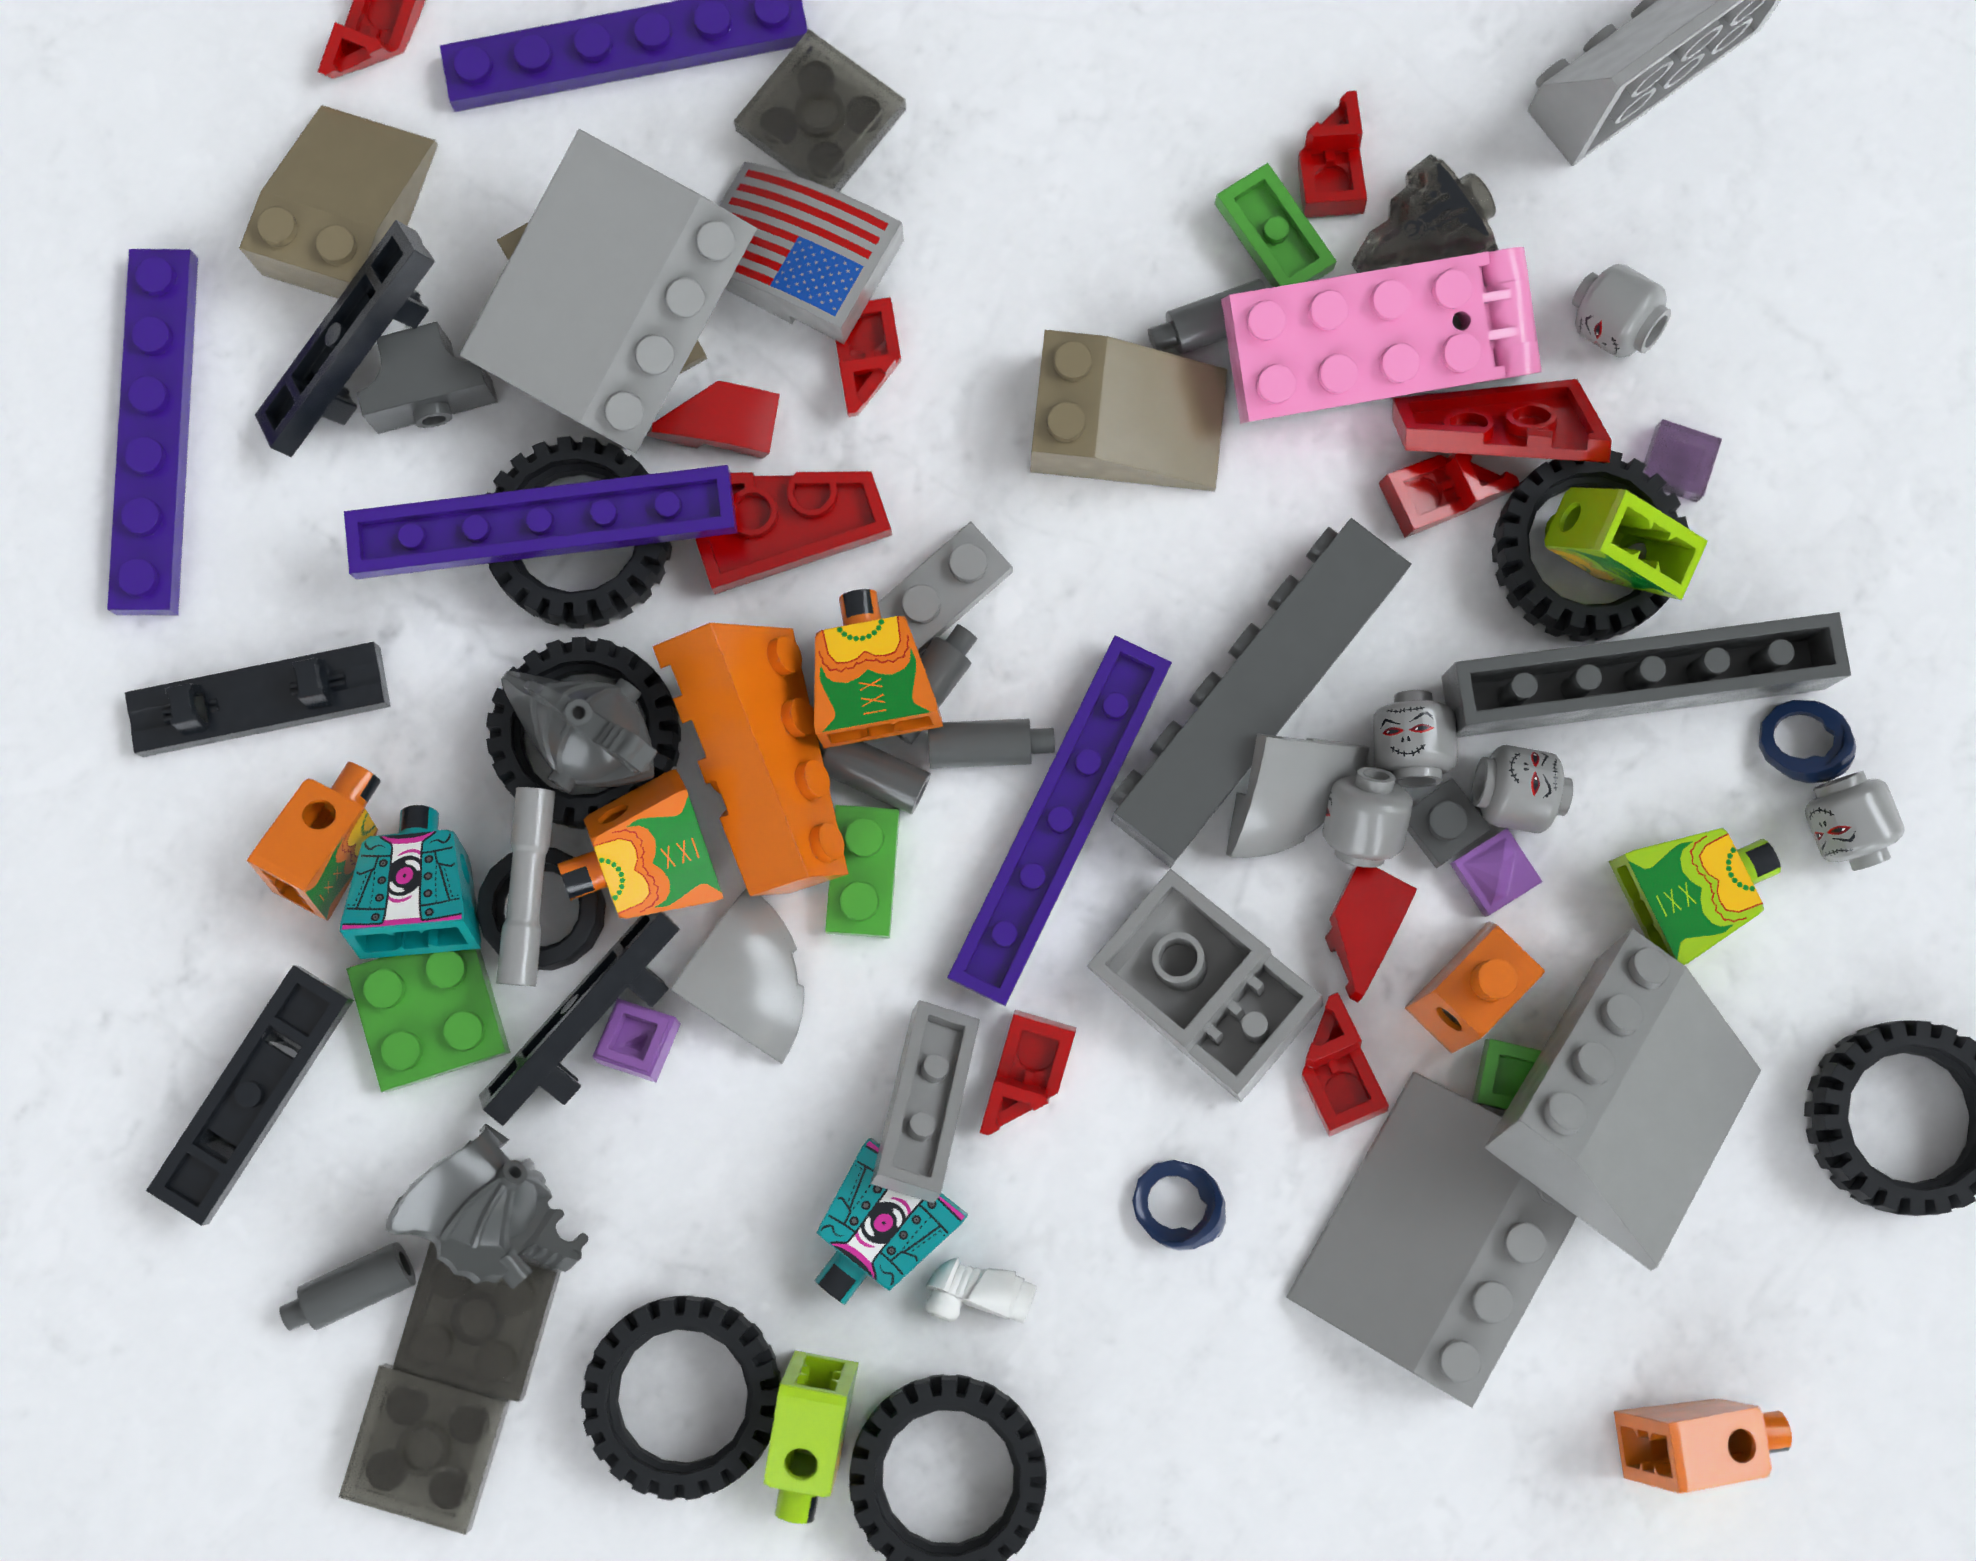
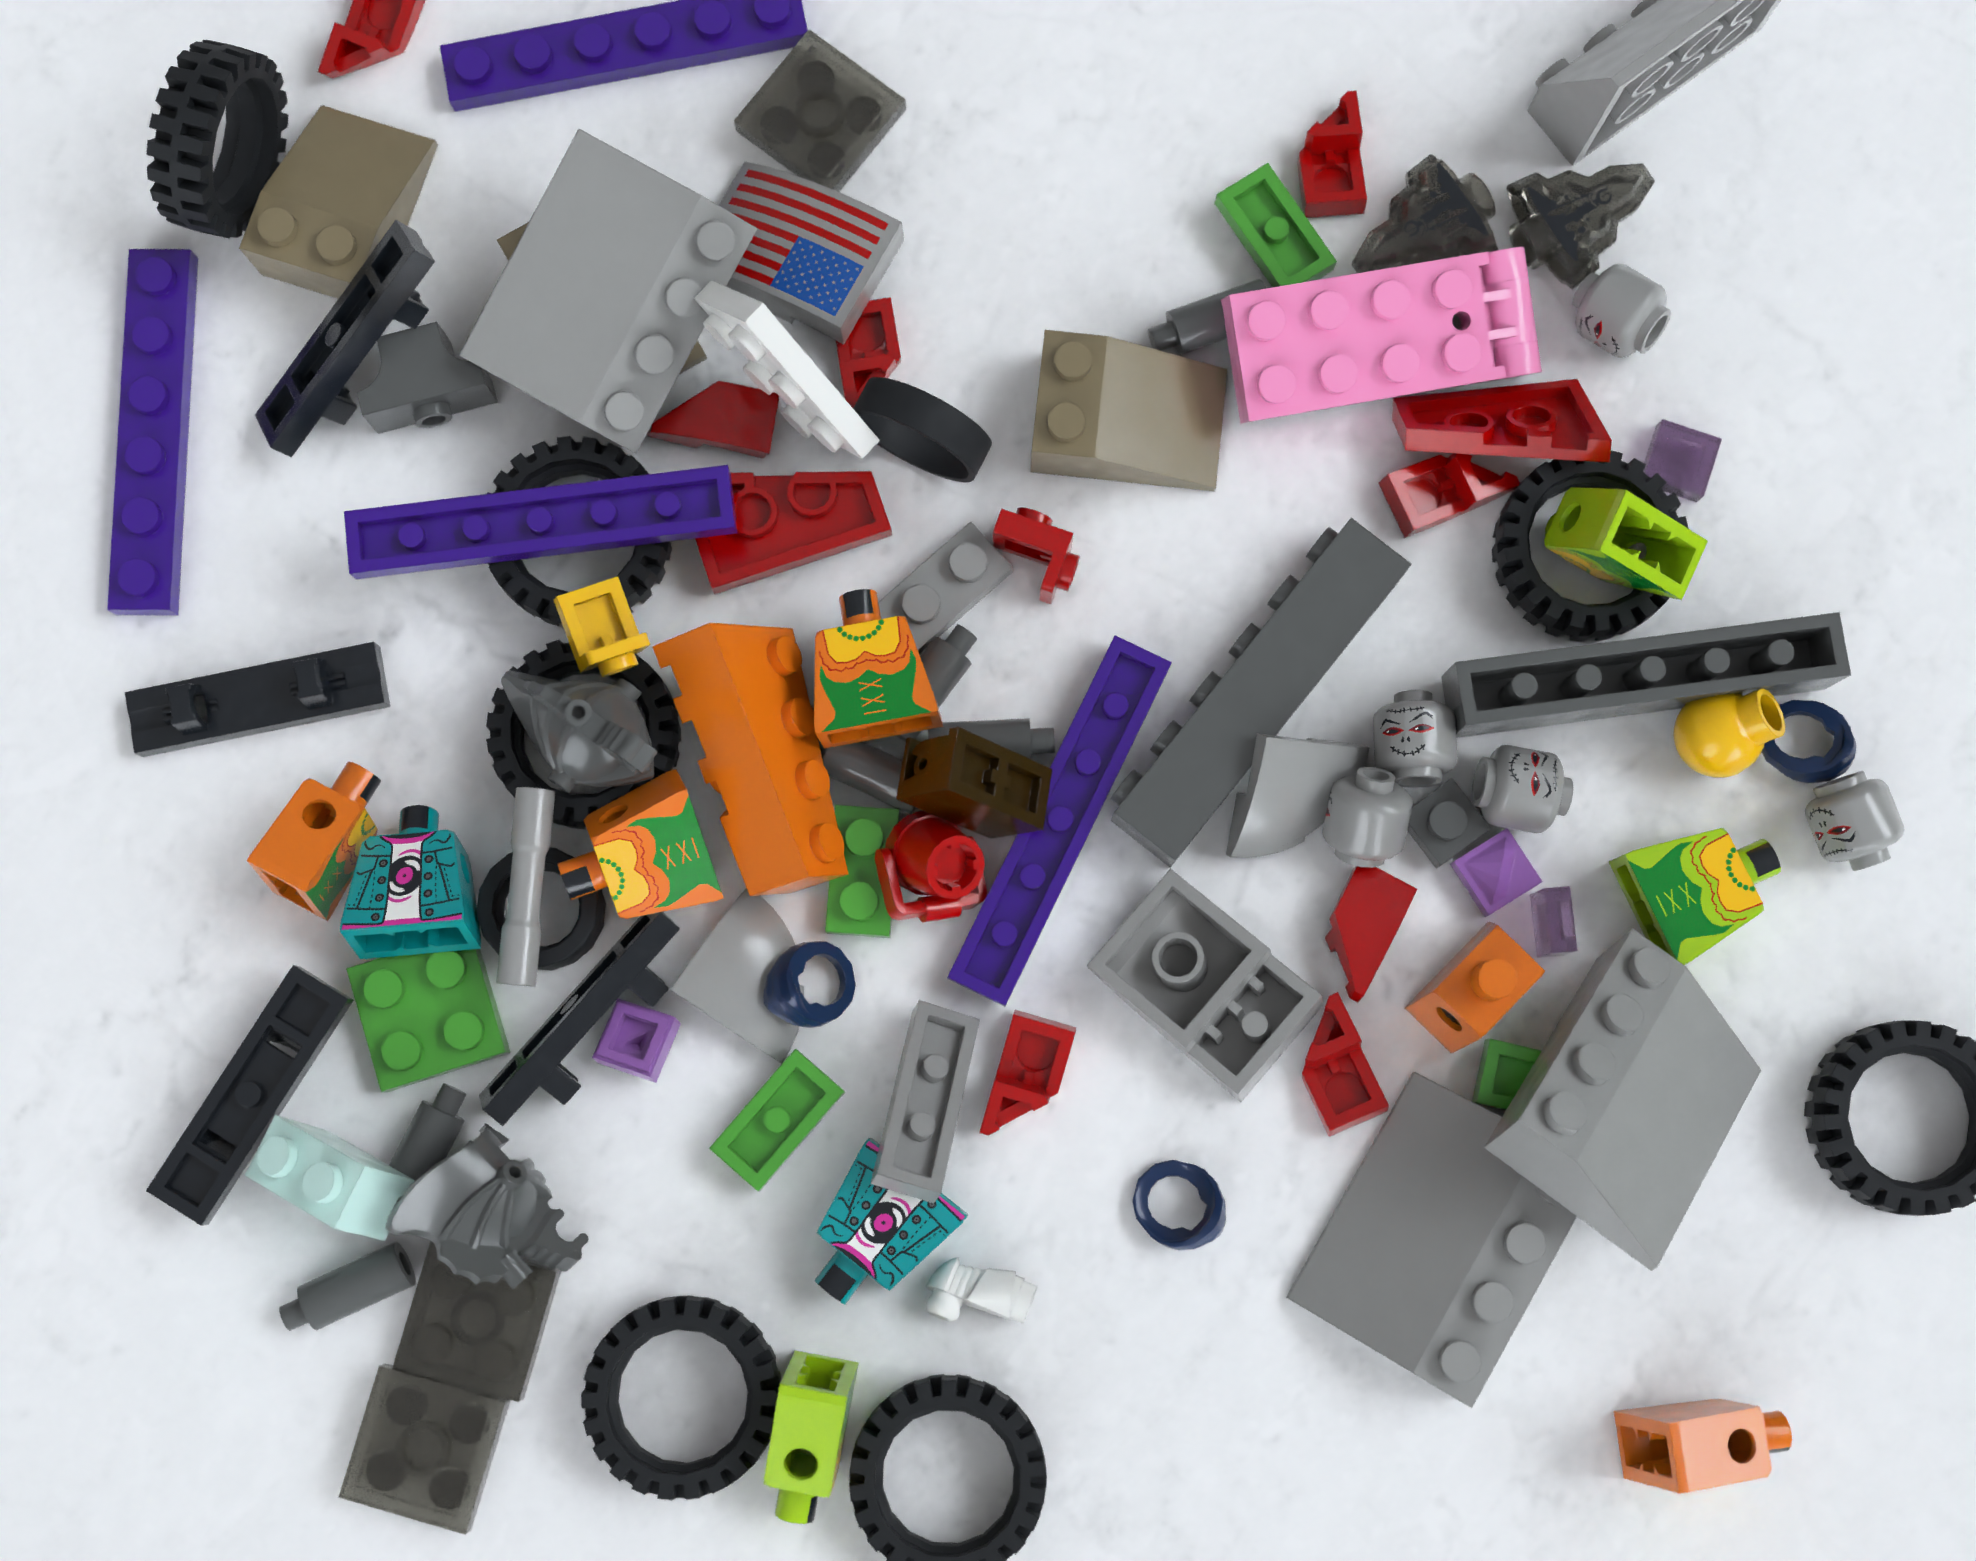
none -> black tyre [146,40,288,239]
none -> light aqua brick [245,1115,415,1241]
none -> dark grey cylinder [389,1083,467,1182]
none -> yellow bracket [554,576,651,677]
none -> white plate [694,280,880,459]
none -> bright green plate [709,1049,846,1192]
none -> dark blue piece [763,941,856,1028]
none -> black tyre [853,377,992,482]
none -> red piece [875,811,988,923]
none -> dark brown hinge [896,726,1052,839]
none -> red bracket [993,507,1080,604]
none -> clear smoke rock [1506,163,1655,290]
none -> clear purple tile [1530,886,1577,958]
none -> yellow piece [1673,688,1785,778]

